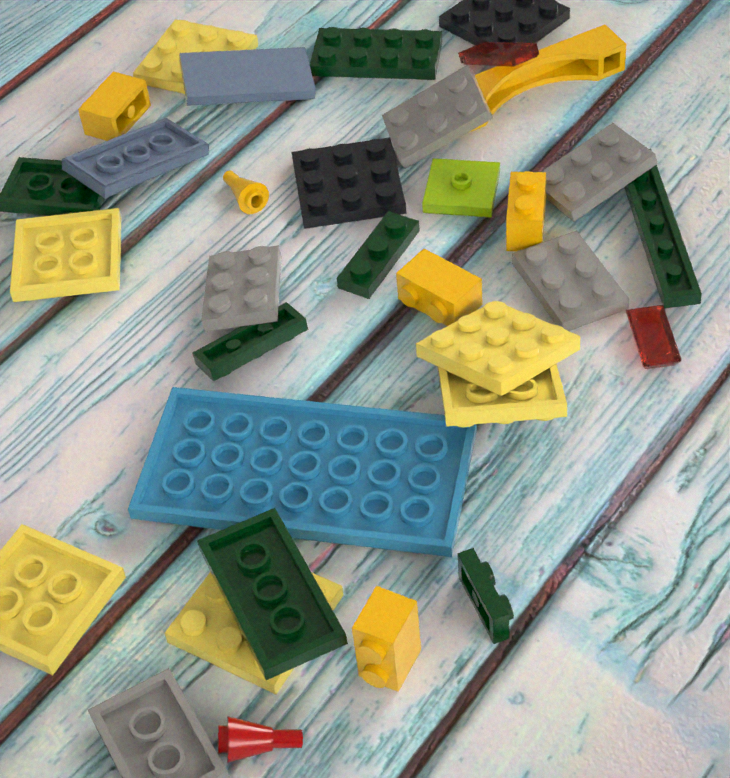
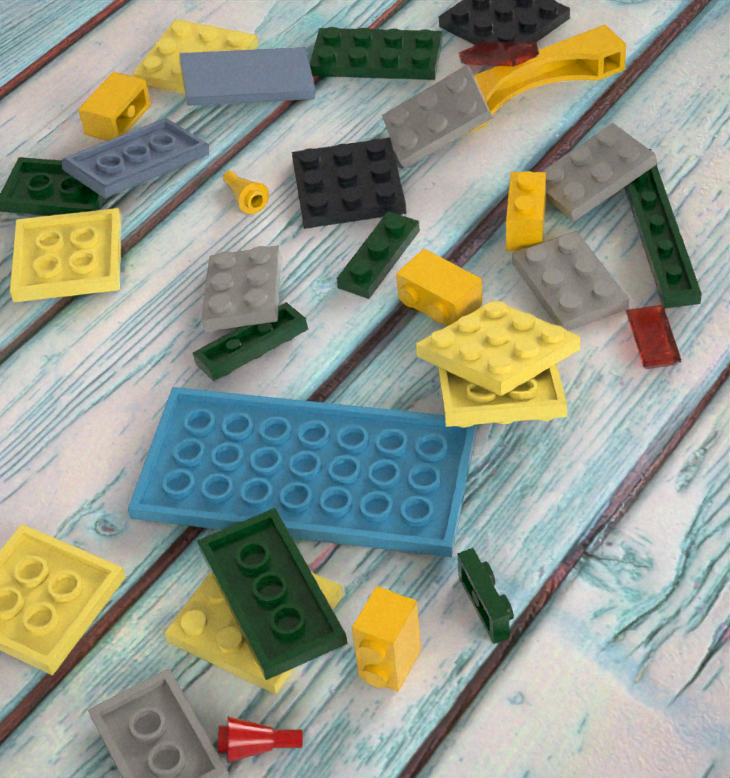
lime plate [422,158,500,217] -> none

